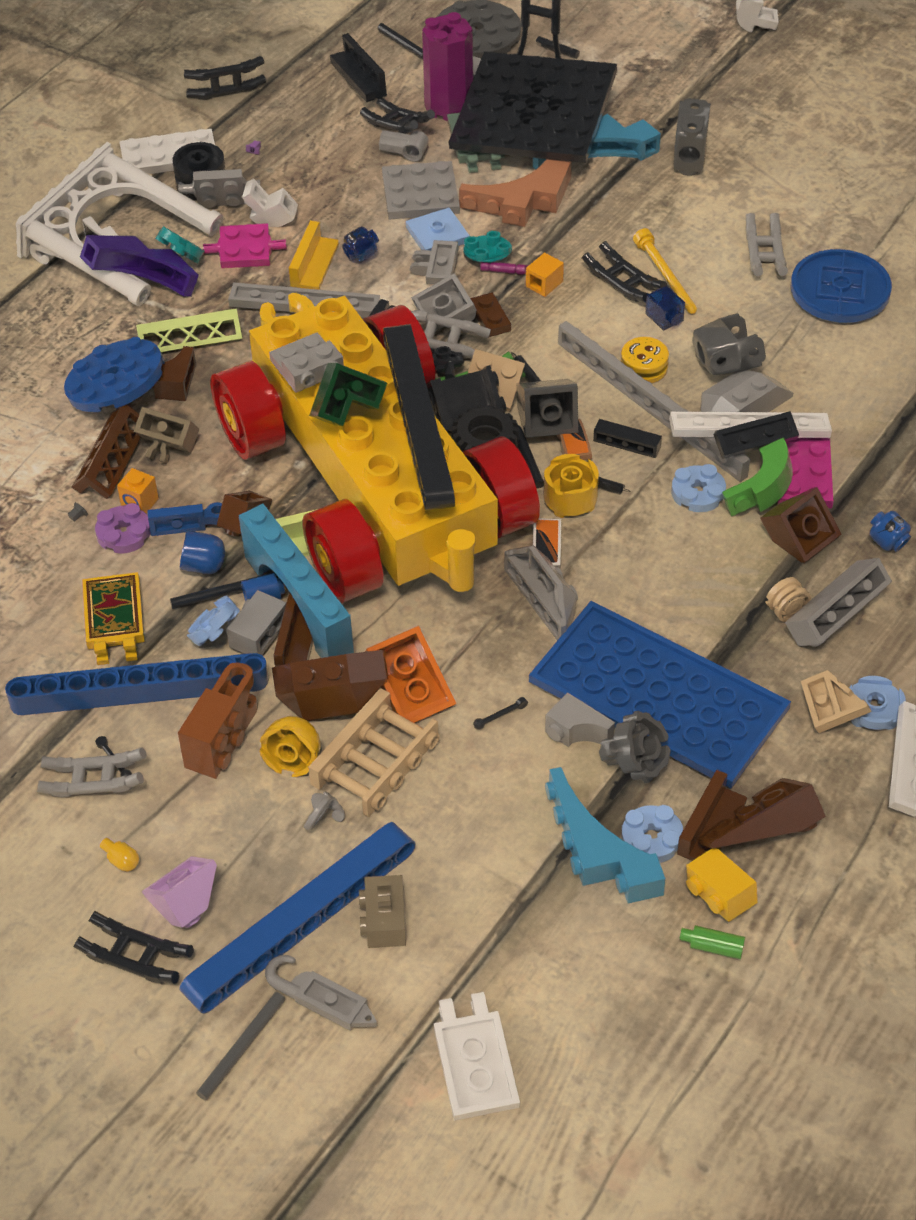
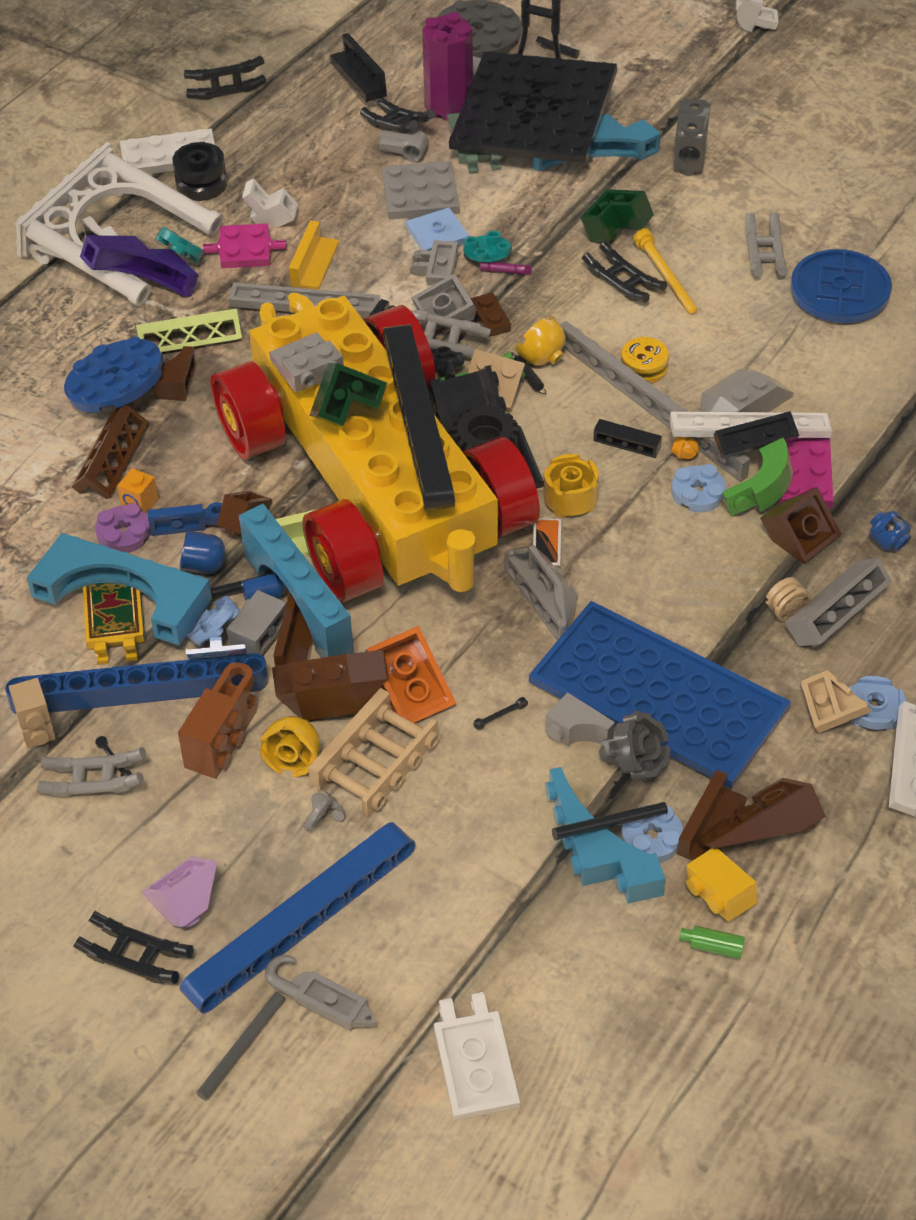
dark grey piece [68,502,88,522] -> none
yellow cylinder [100,838,139,872] -> none
dark tan brick [133,407,199,464] -> none
light grey plate [178,169,261,208] -> none
medium lavender piece [246,140,261,155] -> none
clear blue head [341,226,379,263] -> none
dark tan brick [359,875,406,948] -> none
black bar [377,23,423,59] -> none
nougat arch [459,159,572,227] -> none
dark grey slope [516,379,578,438] -> none
light orange brick [526,252,564,297] -> none
slope [557,419,592,460] -> none
black piece [598,477,631,494] -> none
clear blue brick [645,286,685,331] -> none
dark grey piece [692,313,766,375] -> none
none -> tan piece [9,677,56,748]
none -> dark azure arch [27,533,212,646]
none -> piece [186,637,247,660]
none -> yellow cylinder [515,315,566,366]
none -> black bar [552,802,668,840]
none -> dark green brick [580,189,654,243]
none -> light orange plate [672,437,699,460]

